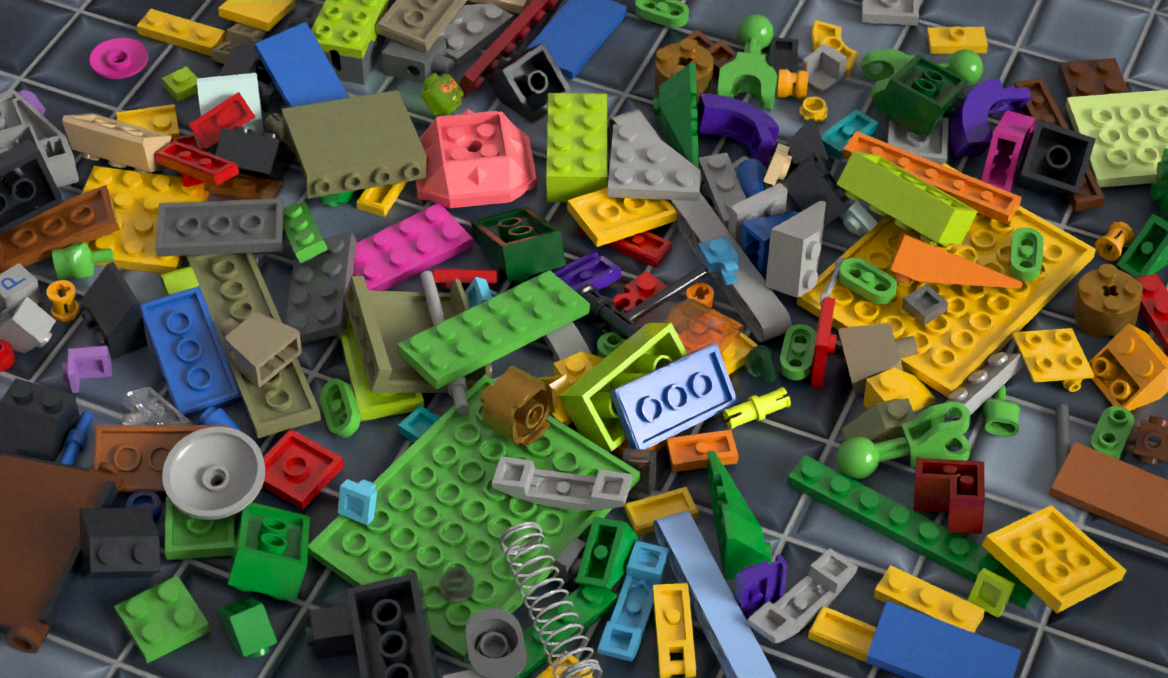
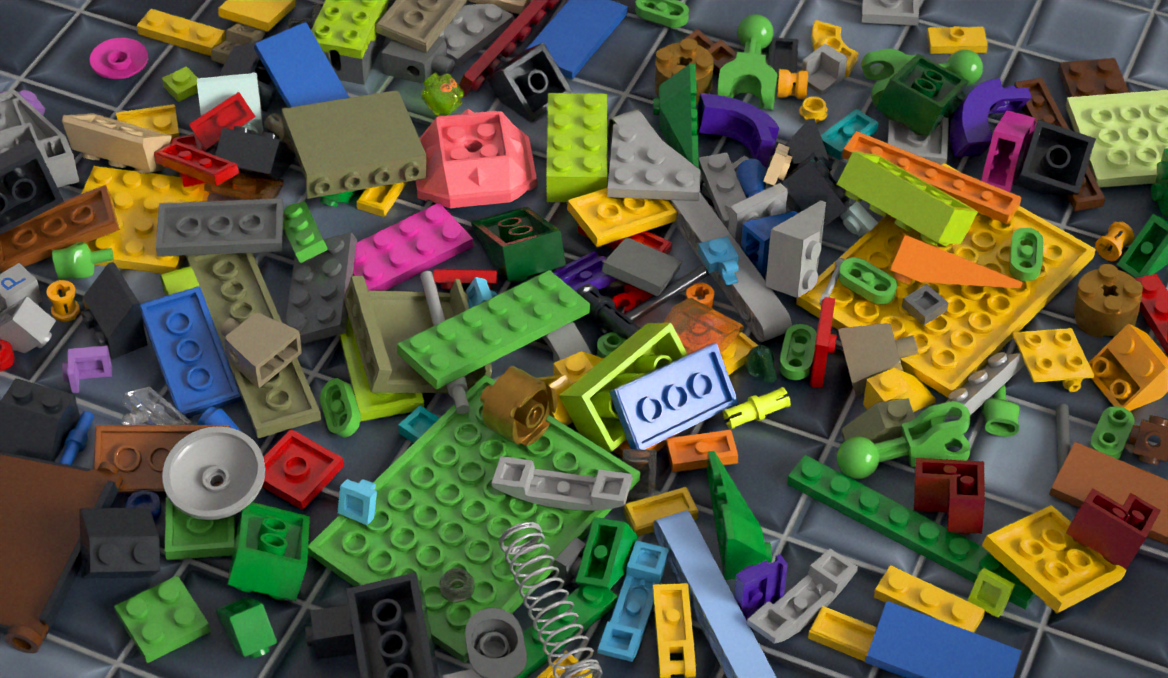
none -> dark grey tile [602,237,682,296]
none -> dark red brick [1065,488,1161,569]

